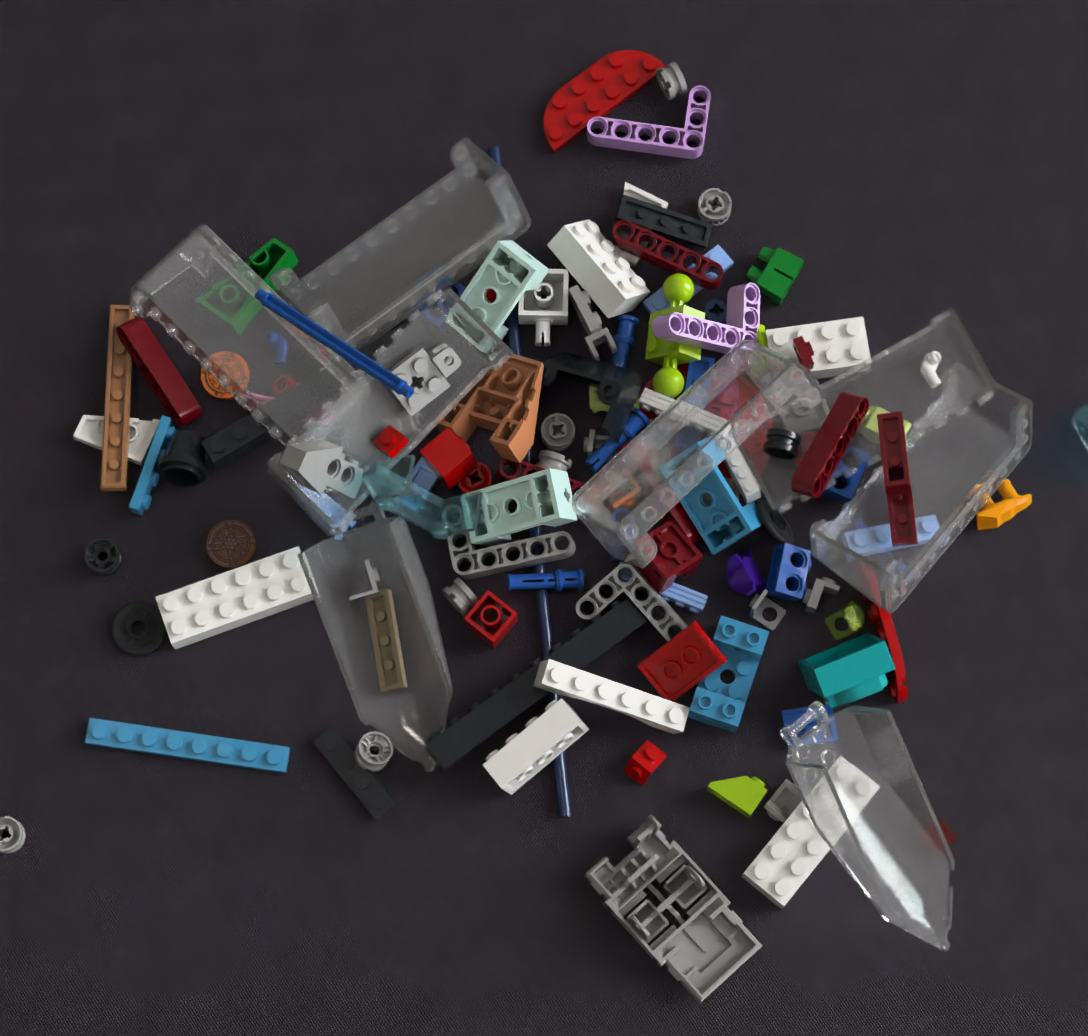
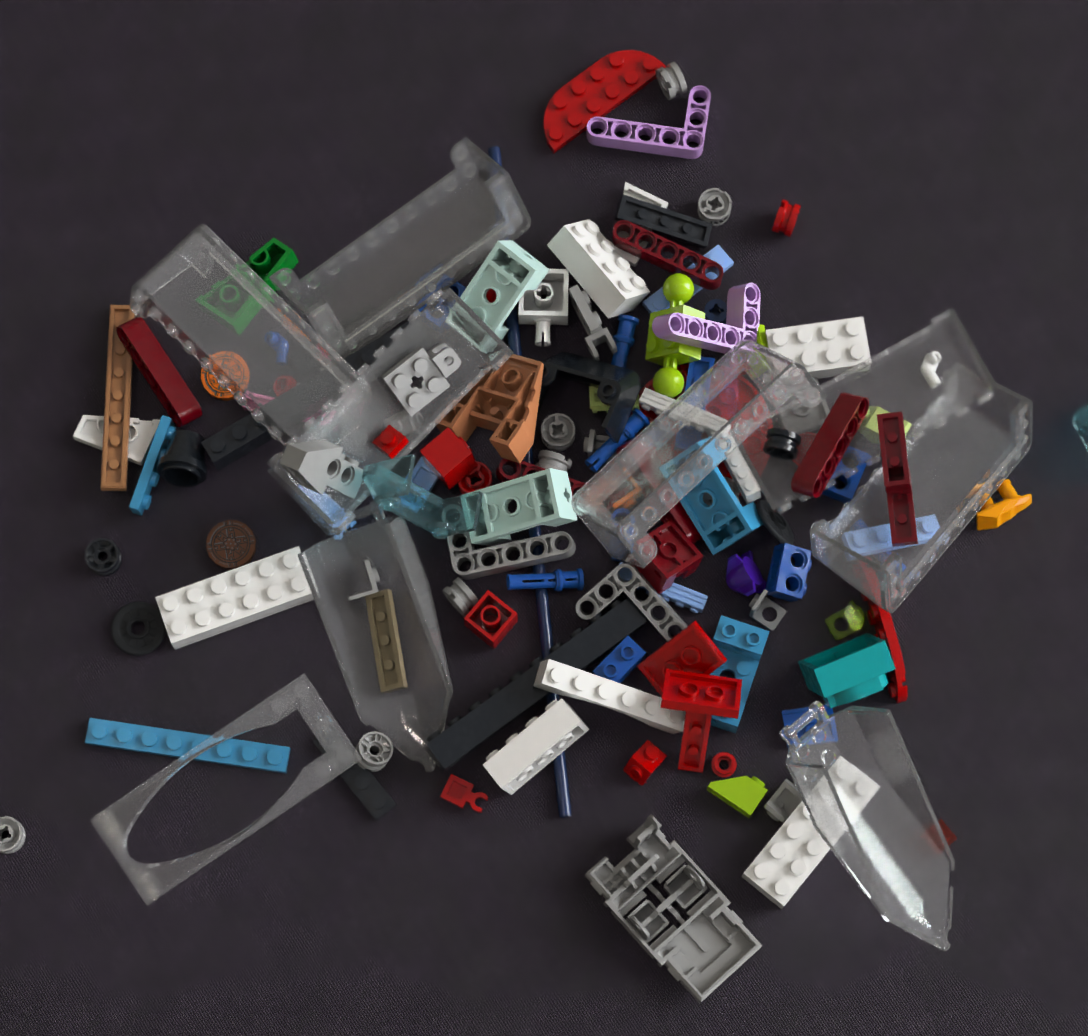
blue piece [255,289,414,398] -> none
green hips [746,247,804,306] -> none
dark red bracket [788,336,814,378] -> none
light grey bracket [803,577,840,614] -> none
none -> clear windscreen [90,673,362,905]
none -> red plate [440,774,488,813]
none -> blue brick [592,635,646,684]
none -> red piece [661,669,742,773]
none -> red plate [711,752,737,778]
none -> red wheel [772,199,801,237]

